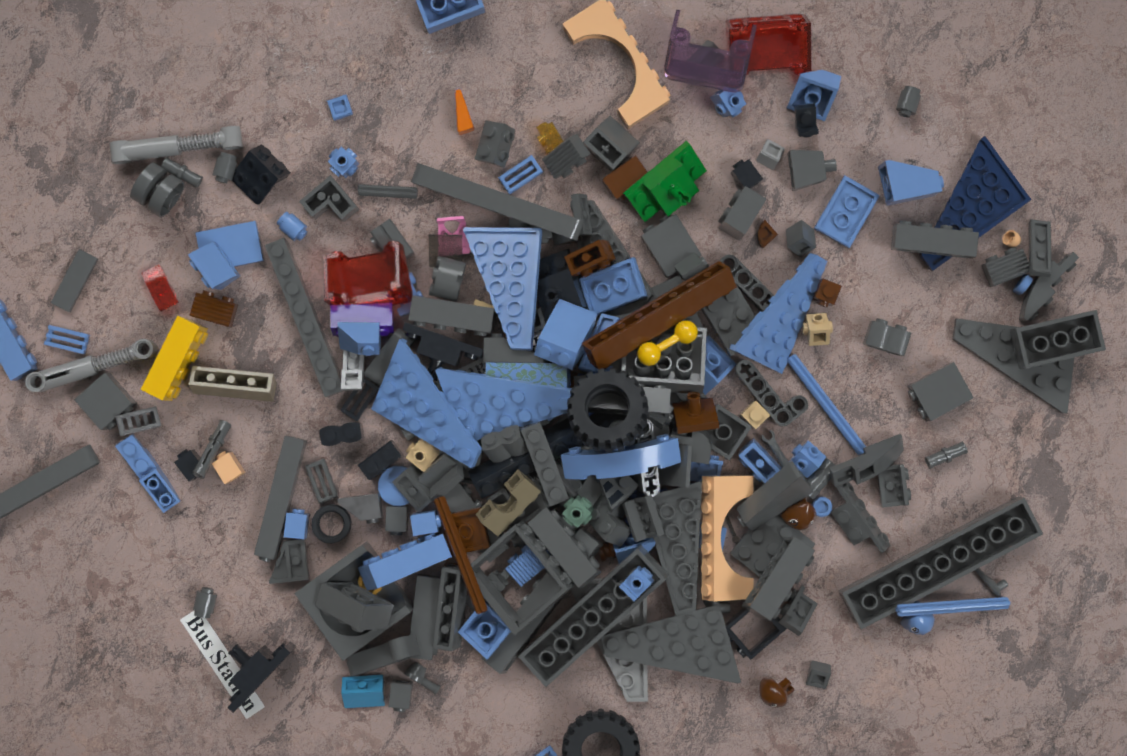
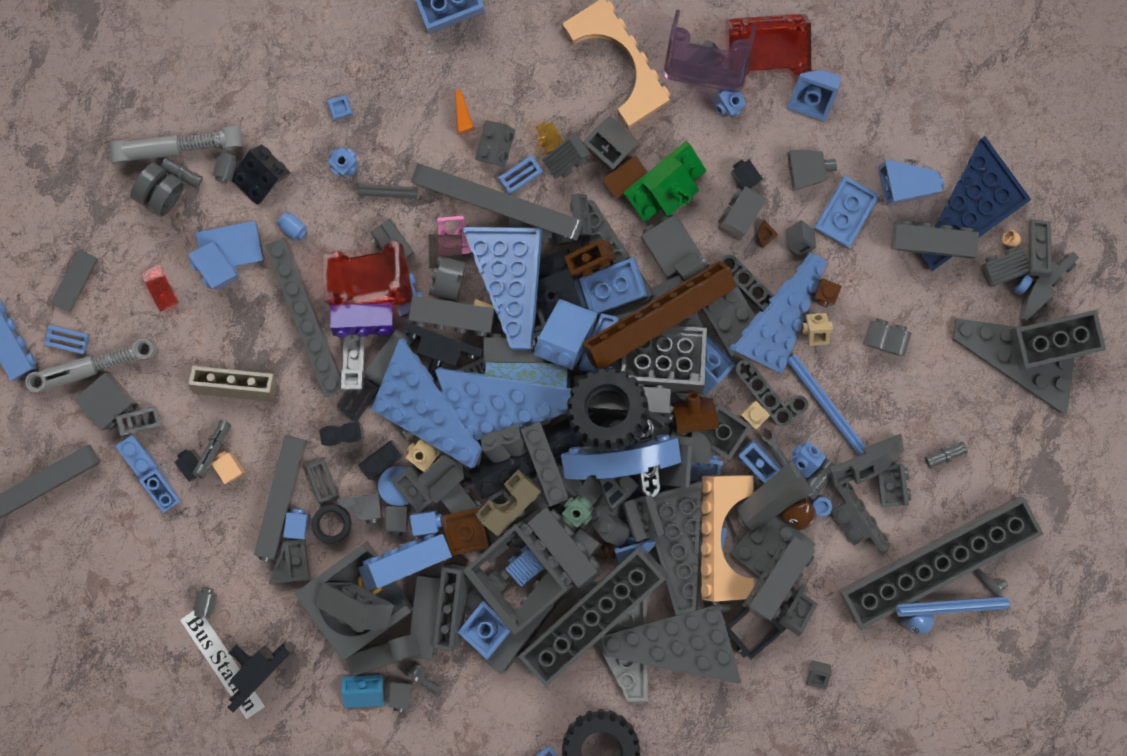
yellow brick [140,315,208,401] -> none
reddish brown brick [190,290,238,328] -> none
dark grey brick [299,175,359,222] -> none
medium blue slope [338,322,381,356] -> none
reddish brown axle [434,496,487,614] -> none
medium blue brick [619,566,654,601] -> none
yellow piece [637,320,698,366] -> none
light grey slope [756,139,785,170] -> none
reddish brown piece [759,678,794,708] -> none
black bracket [794,103,819,138] -> none
dark grey brick [896,86,921,118] -> none
dark grey brick [907,362,974,421] -> none

